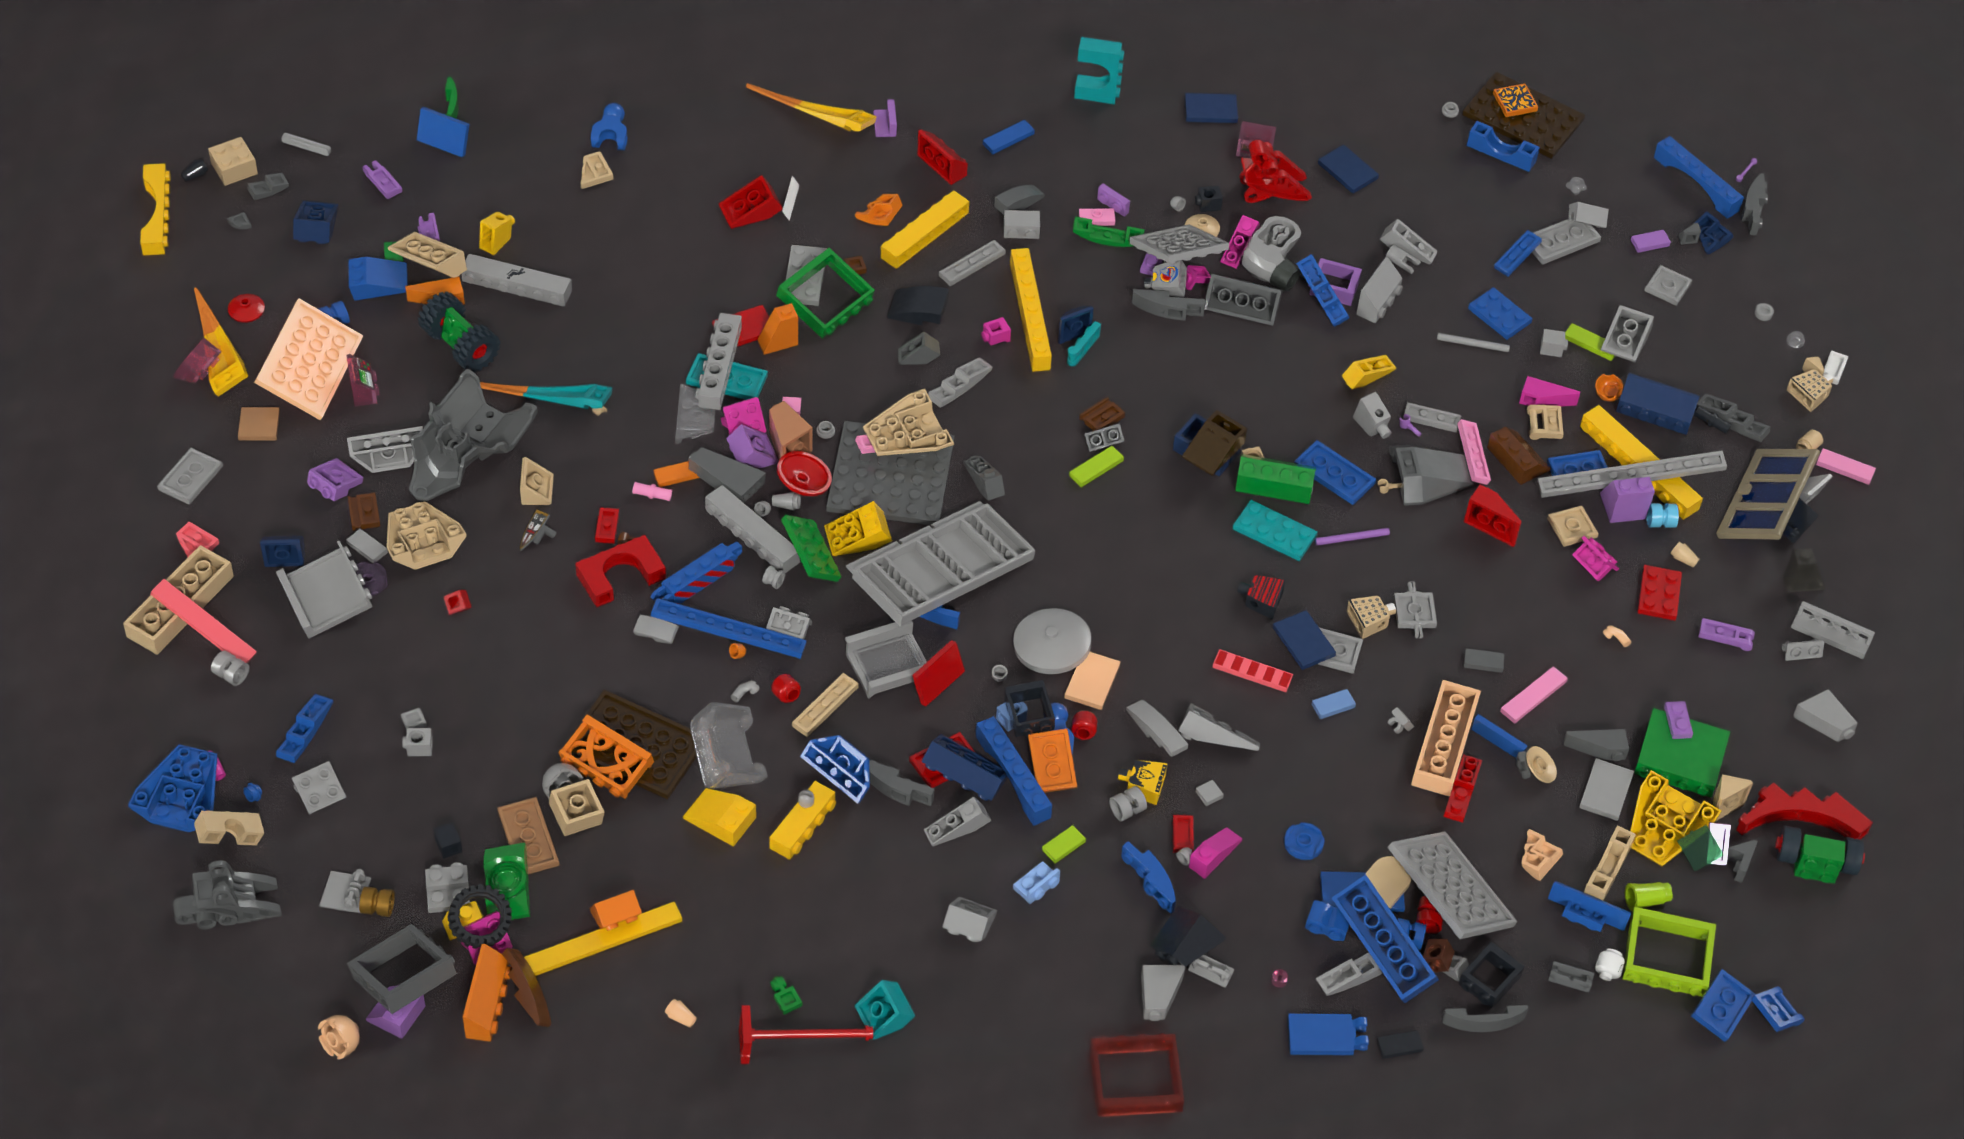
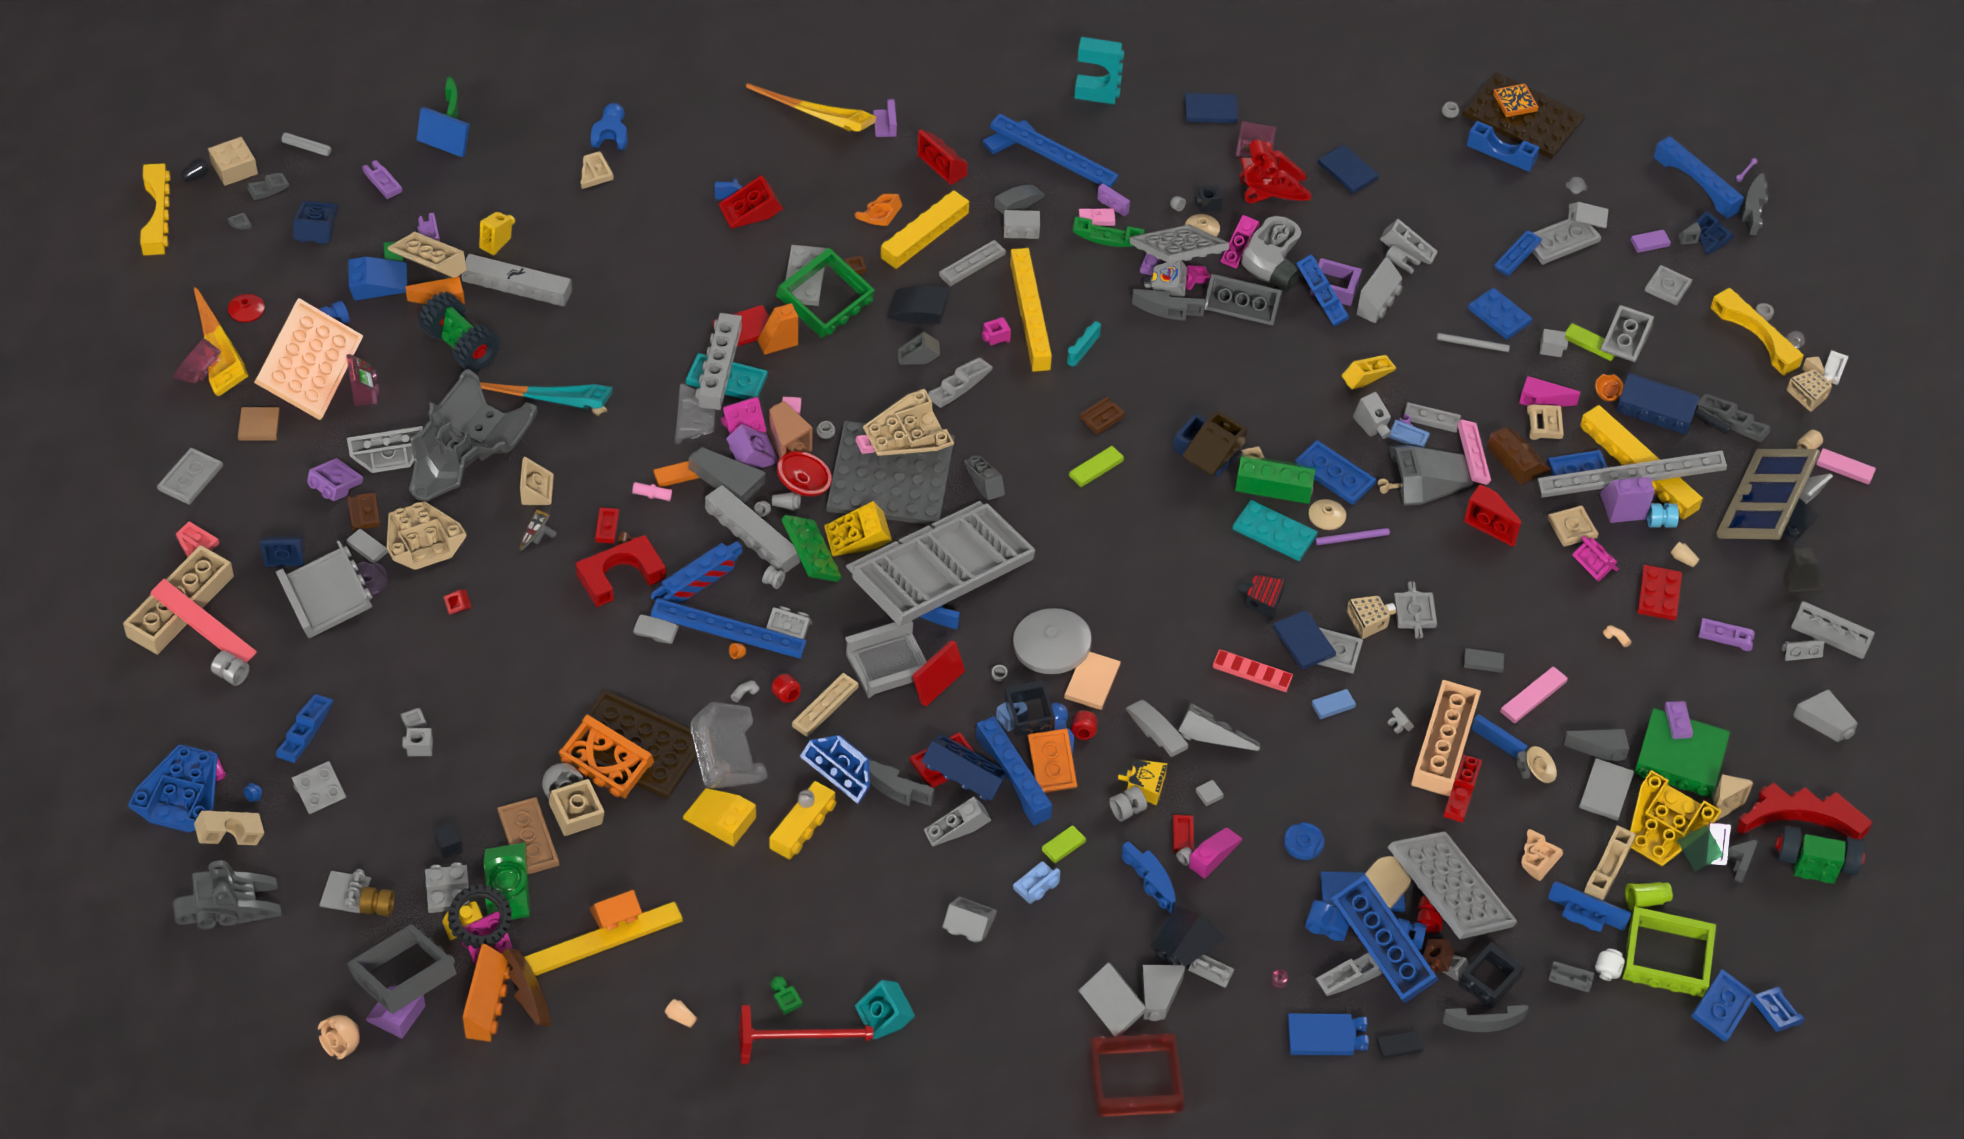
white sticker [782,176,799,220] -> none
dark blue slope [1058,306,1094,344] -> none
dark grey slope [1084,423,1124,452] -> none
none -> blue slope [715,179,743,199]
none -> blue plate [990,113,1119,188]
none -> light grey tile [1078,962,1148,1038]
none -> tan dish [1308,499,1346,530]
none -> medium blue tile [1388,420,1430,448]
none -> yellow arch [1710,288,1804,376]

